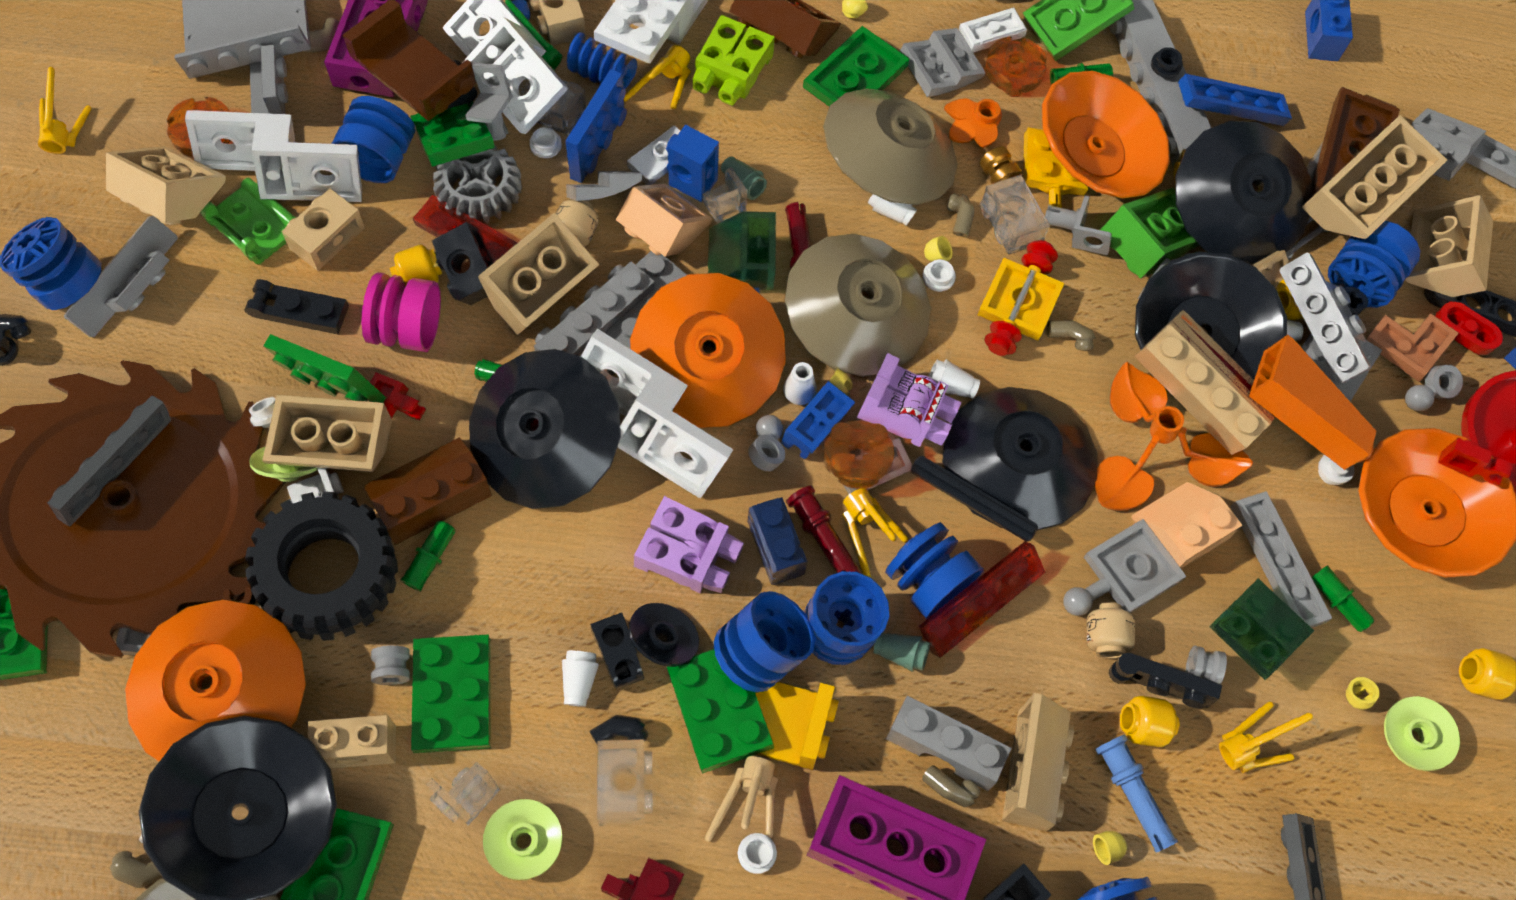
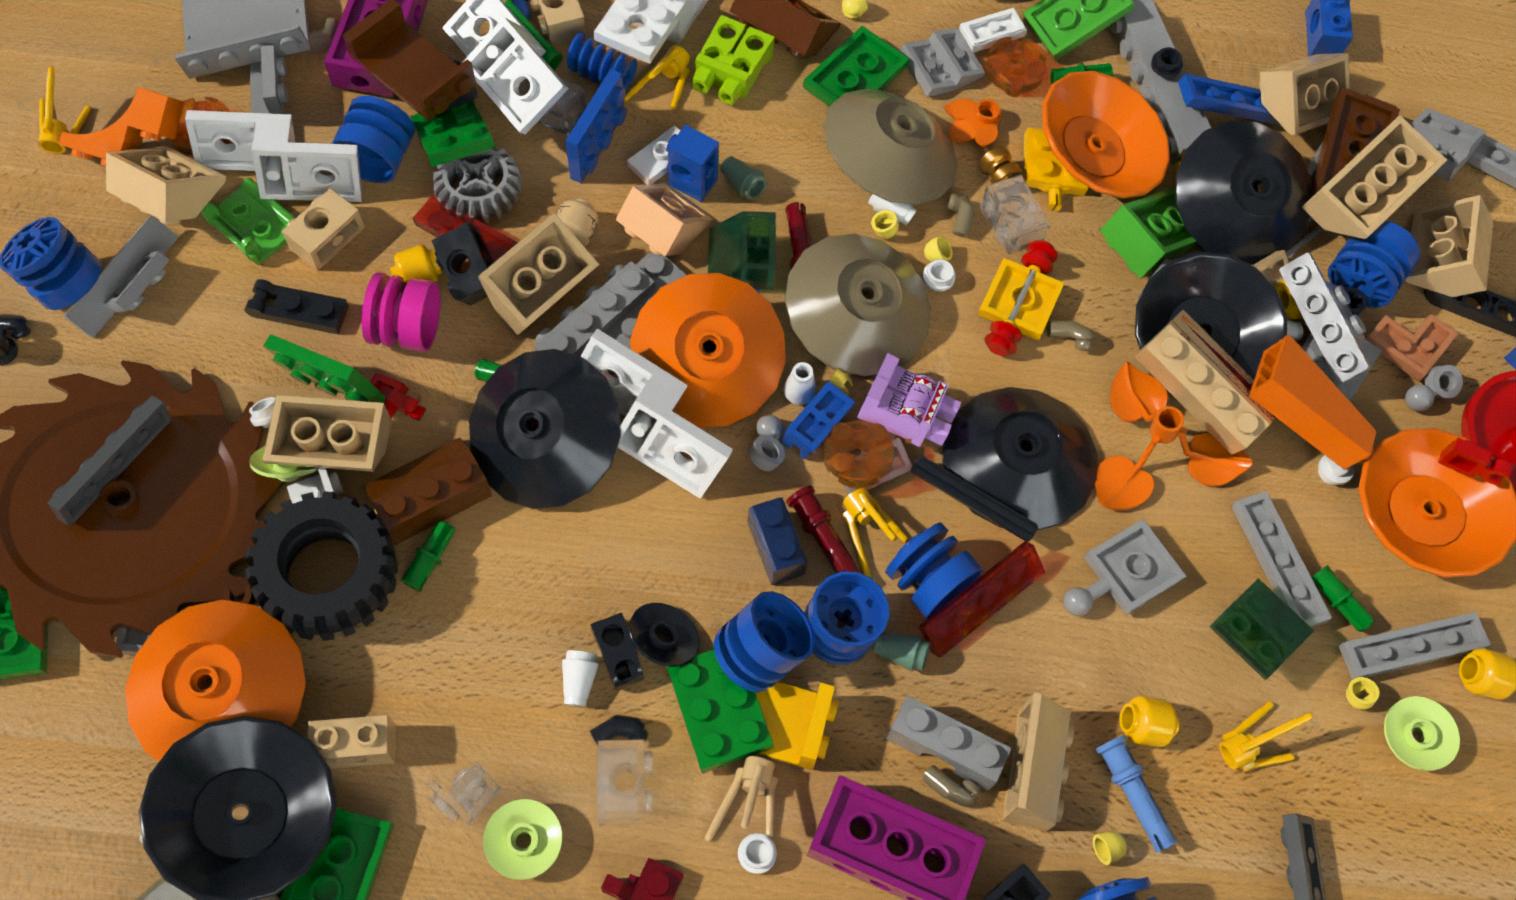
dark tan arm [110,851,162,888] -> none
light grey wheel [371,645,410,685] -> none
green plate [411,634,491,753] -> none
light grey bracket [465,63,513,141] -> none
white plate [530,127,562,159] -> none
light grey slope [566,171,642,201] -> none
lavender hips [634,496,744,593] -> none
clear panel [702,167,747,225] -> none
white cone [928,359,980,399] -> none
light grey bracket [1044,196,1112,255] -> none
tan head [1087,603,1135,659] -> none
black plate [1109,653,1222,709] -> none
light nougat slope [1131,482,1242,569] -> none
light grey wheel [1185,645,1227,685] -> none
red plate [1435,302,1503,355] -> none
none -> orange arch [59,87,185,166]
none -> light yellow hinge [871,210,899,239]
none -> tan slope [1259,53,1350,135]
none -> light grey plate [1339,612,1491,680]

